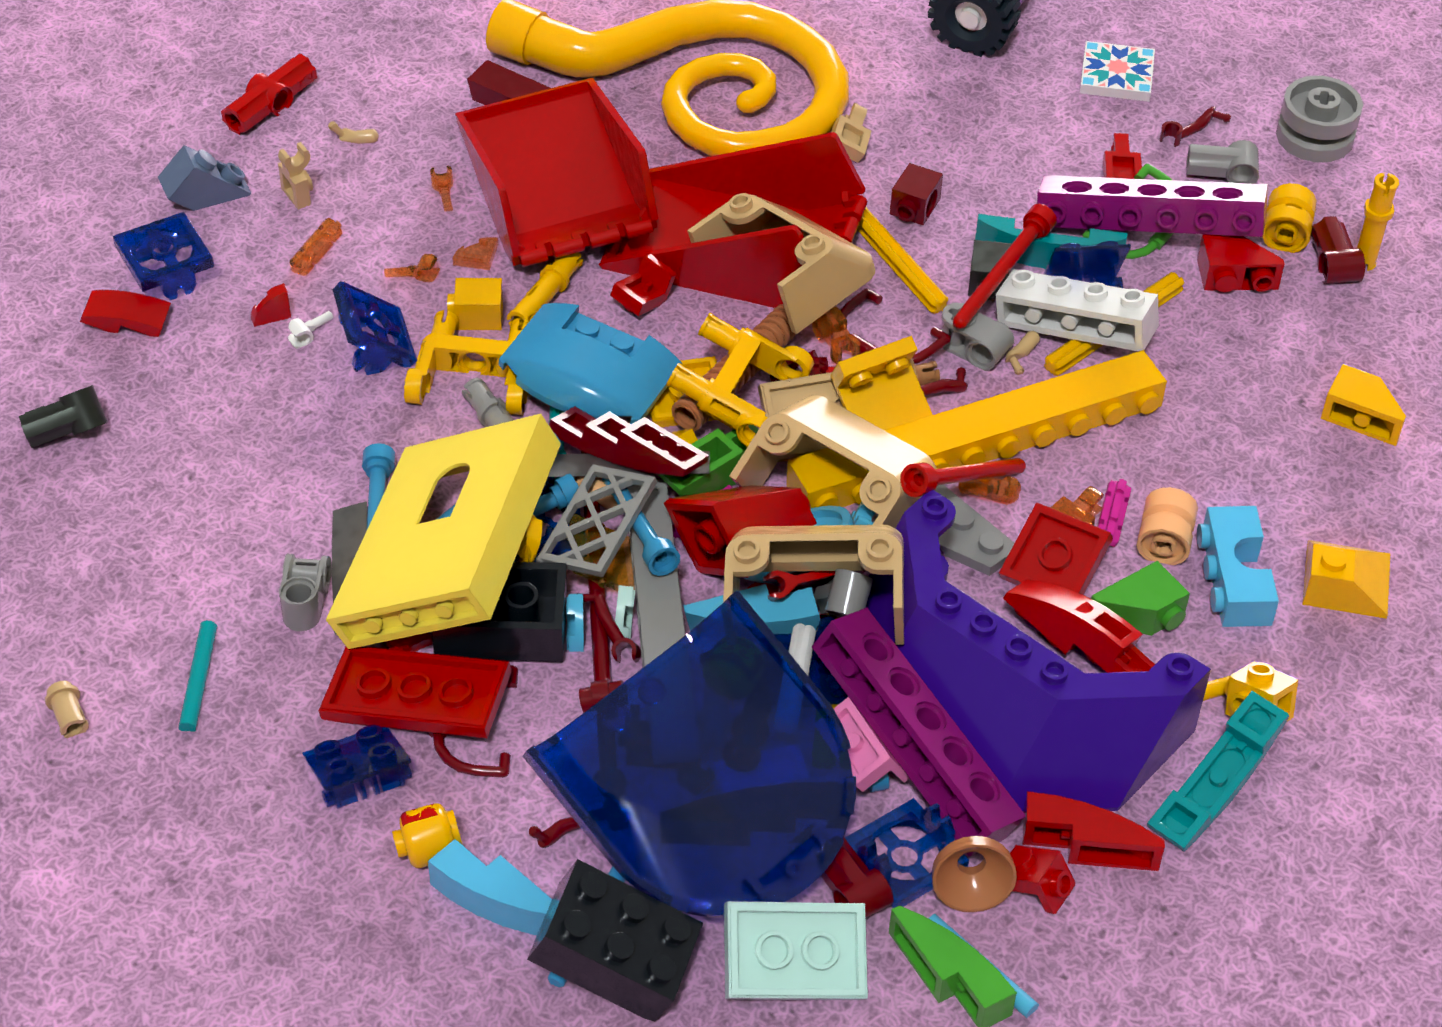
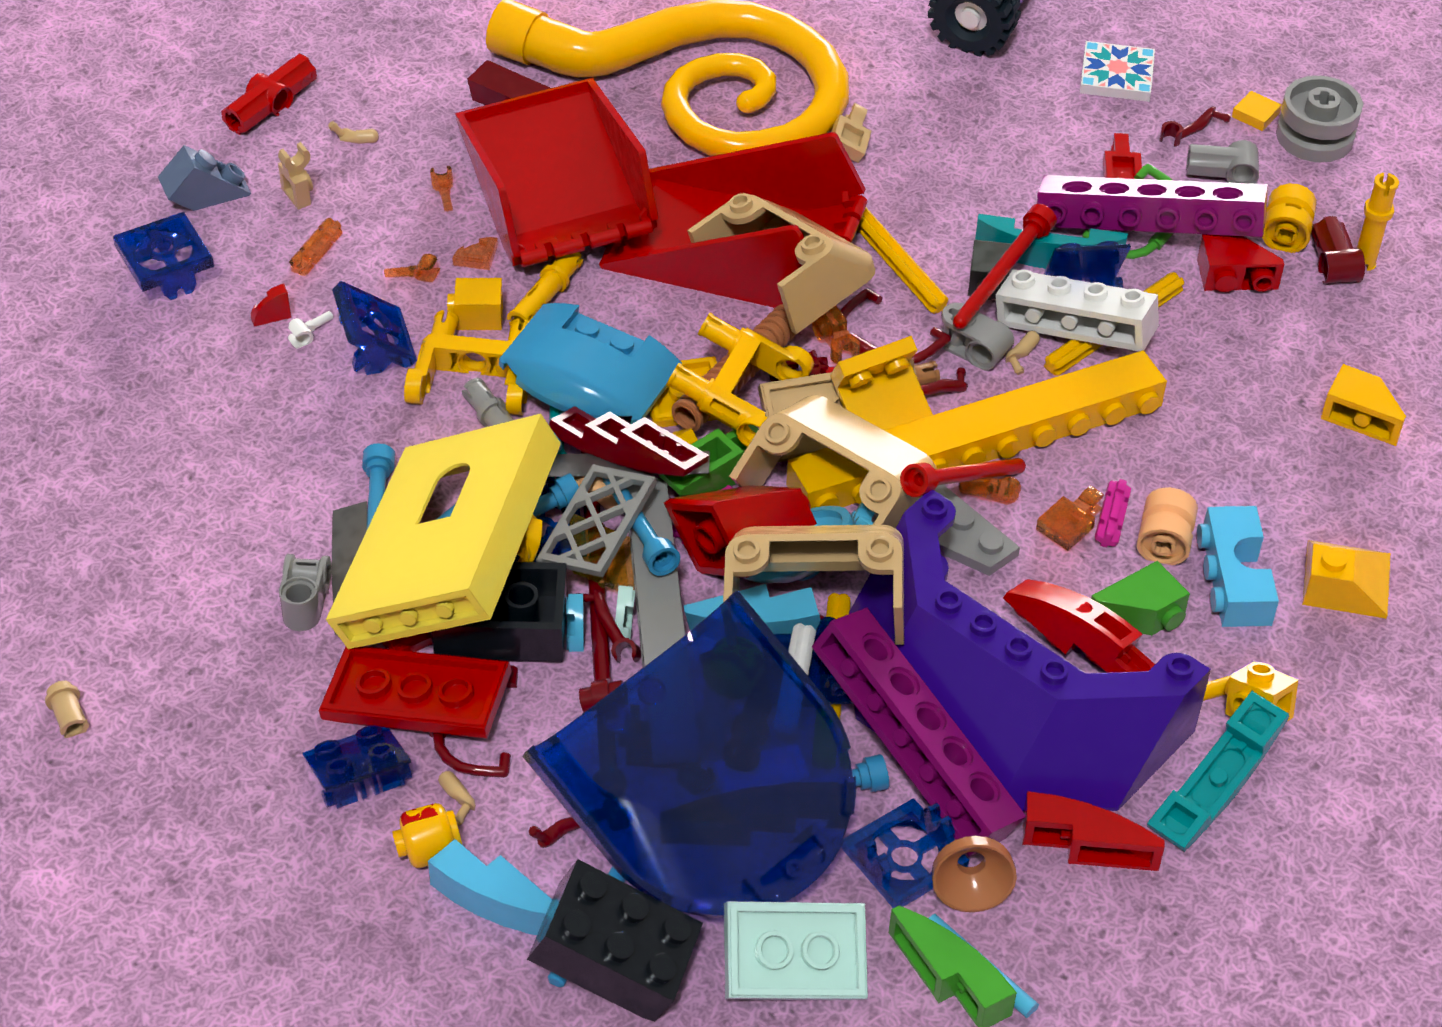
pearl dark grey piece [19,385,108,448] -> none
red slope [80,290,171,337] -> none
teal bar [178,620,217,732] -> none
red bracket [610,254,676,316] -> none
red flag [746,570,866,601] -> none
dark red piece [809,833,894,919] -> none
light grey piece [814,569,873,618] -> none
bright pink panel [814,697,910,792] -> none
dark red brick [890,163,943,225] -> none
red hinge [999,502,1113,595] -> none
red bracket [1010,845,1075,914] -> none
none -> tan piece [438,771,476,826]
none -> yellow tile [1232,91,1282,131]

